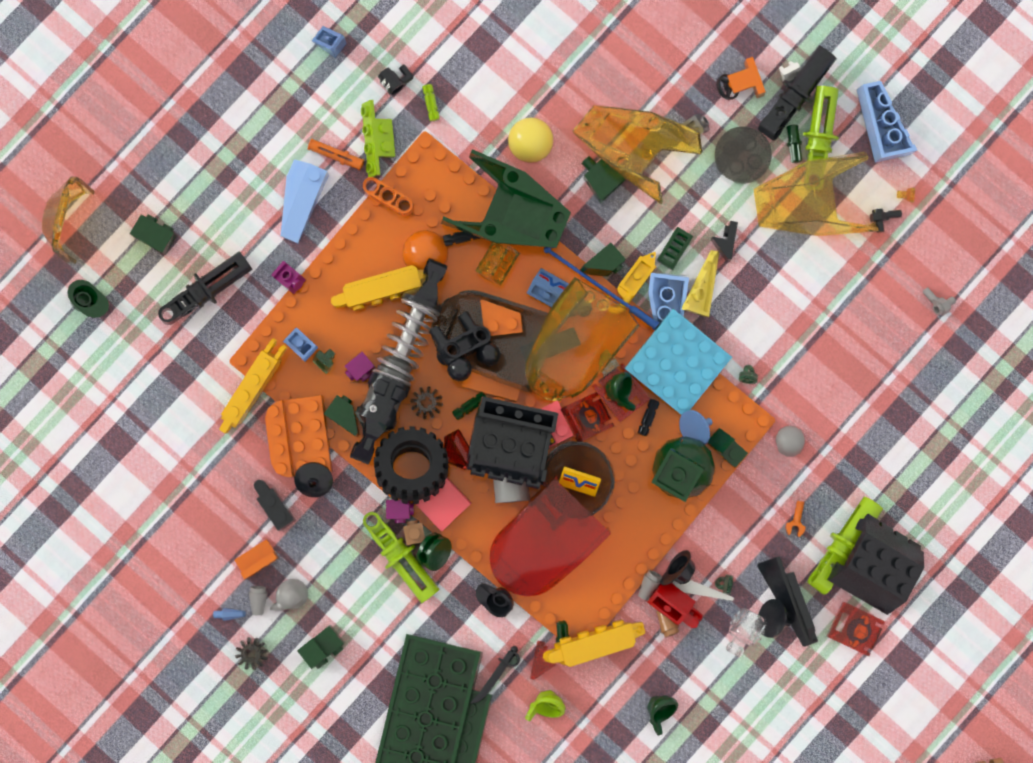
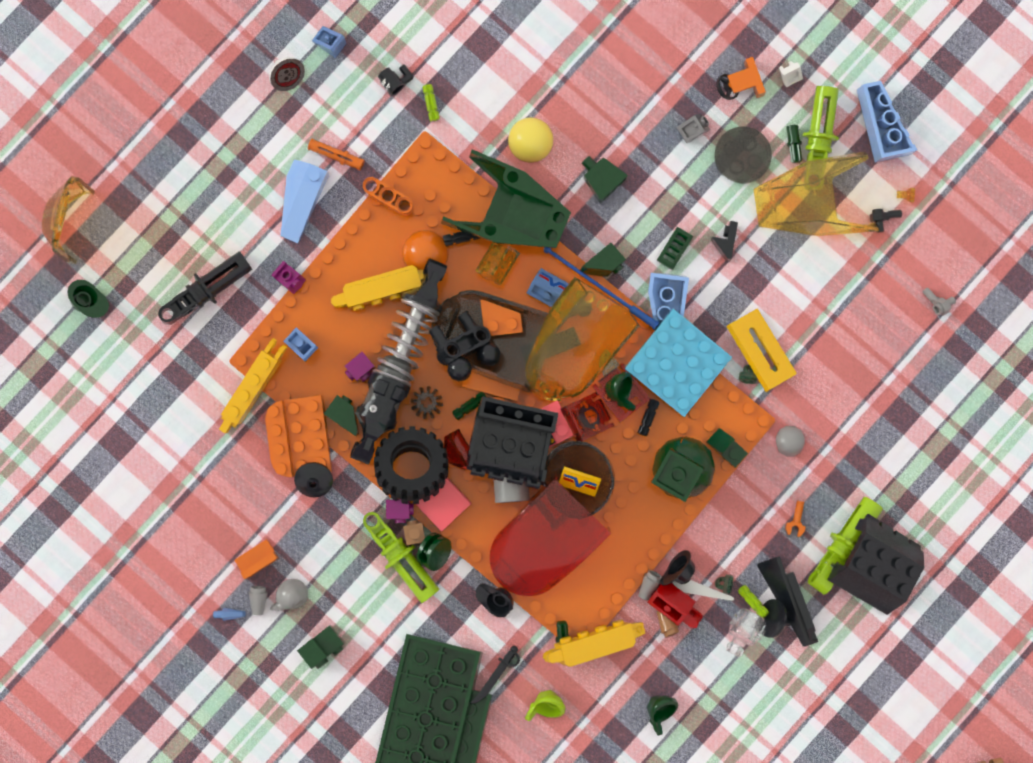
dark green brick [129,214,177,255] -> none
clear smoke gear [235,637,268,670] -> none
black brick [254,480,296,531] -> none
clear green tile [312,349,336,374] -> none
lime bracket [361,100,395,177] -> none
clear red slope [530,640,557,680] -> none
clear yellow windscreen [573,105,702,204] -> none
yellow plate [604,252,656,313] -> none
medium blue shield [679,410,713,445] -> none
light yellow wing [682,250,719,317] -> none
black piece [758,45,837,141] -> none
clear red container [826,602,885,657] -> none
none -> shield [269,57,305,91]
none -> yellow piece [726,308,797,392]
none -> lime axle [738,585,769,619]

